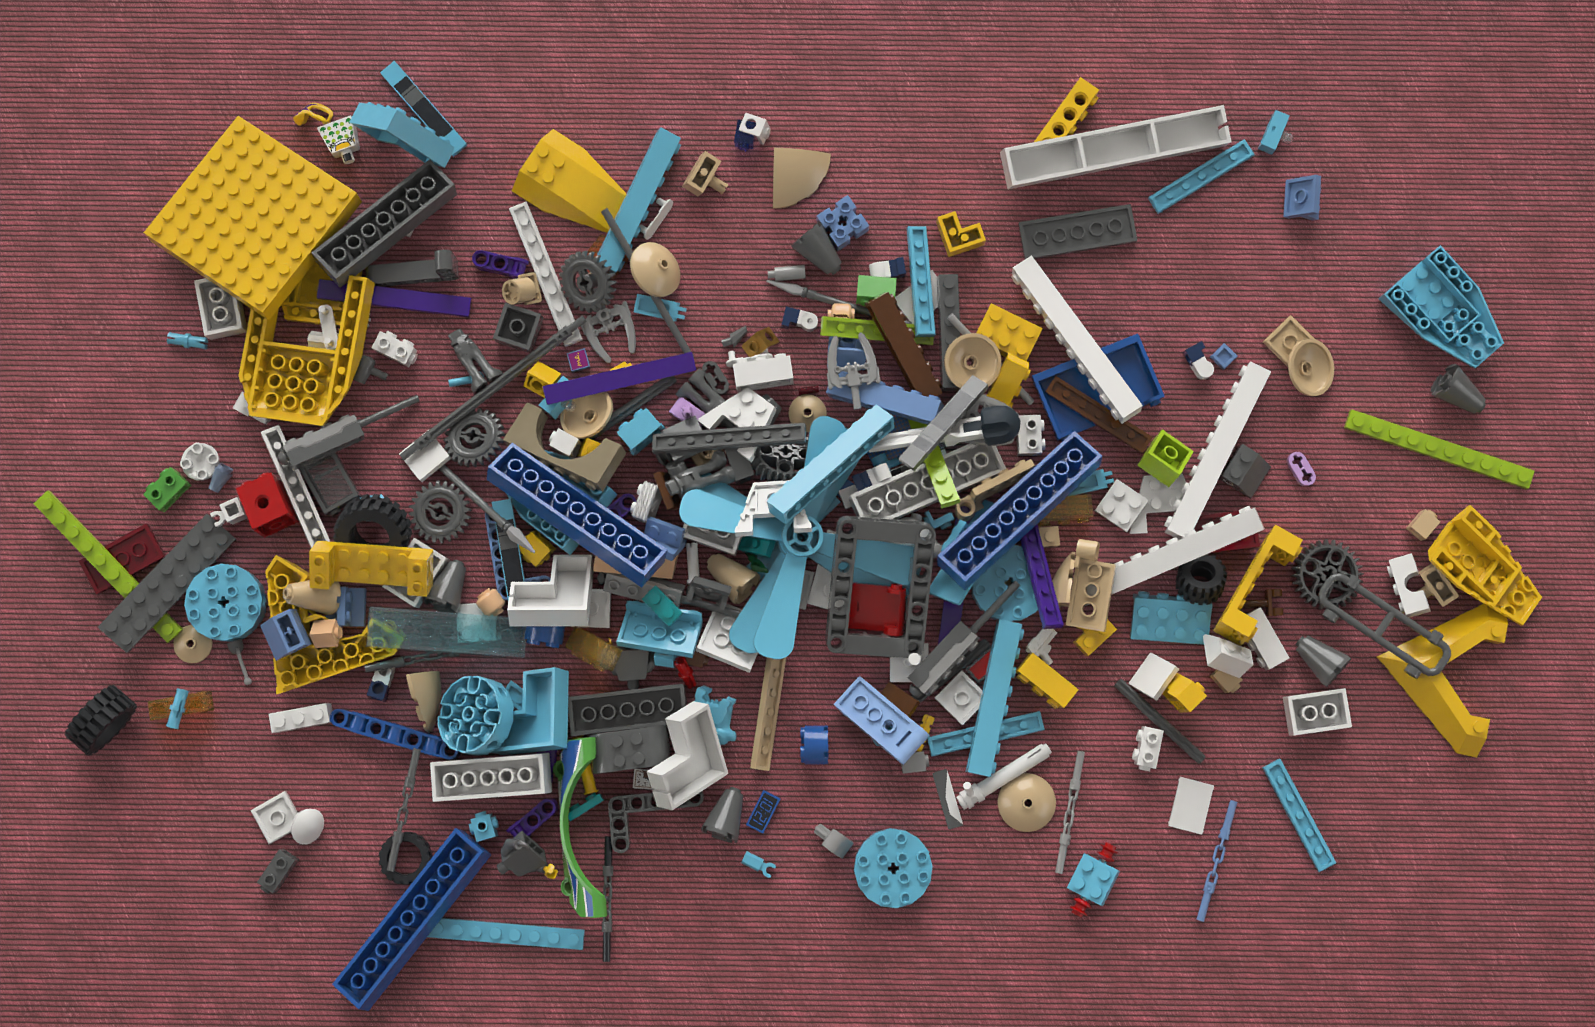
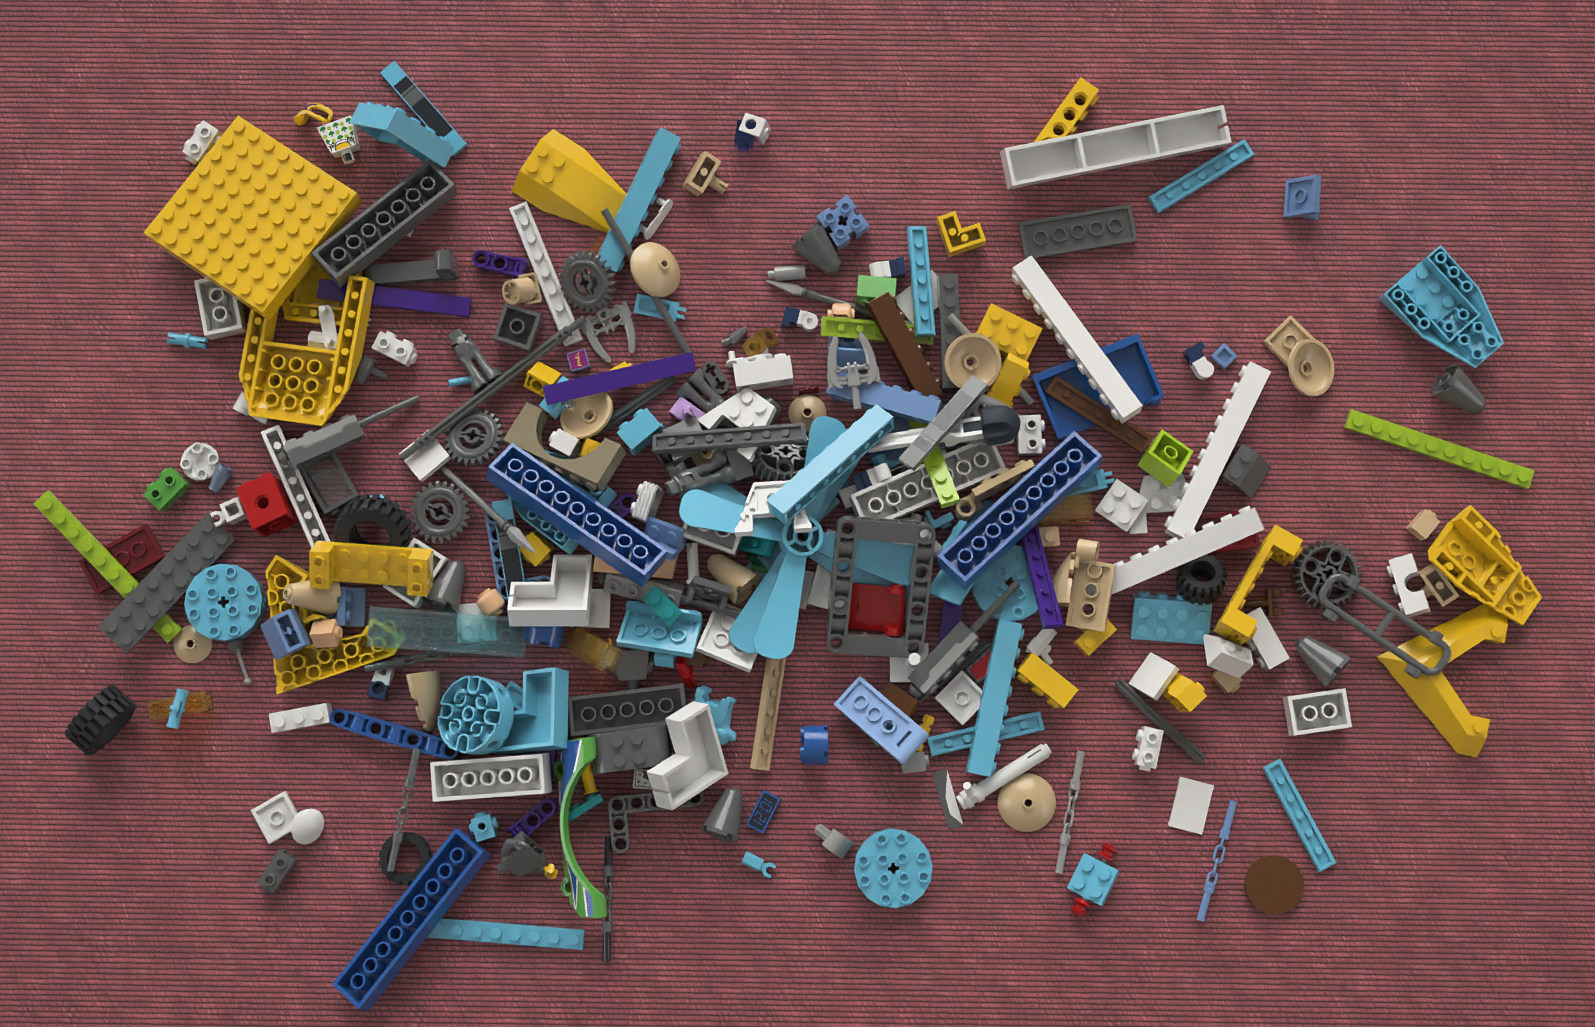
reddish brown tile [653,471,681,511] -> none
tan brick [773,148,831,209] -> none
medium azure piece [1258,110,1294,155] -> none
lavender beam [1287,452,1316,486] -> none
none -> white brick [182,121,223,165]
none -> reddish brown tile [1244,855,1304,915]

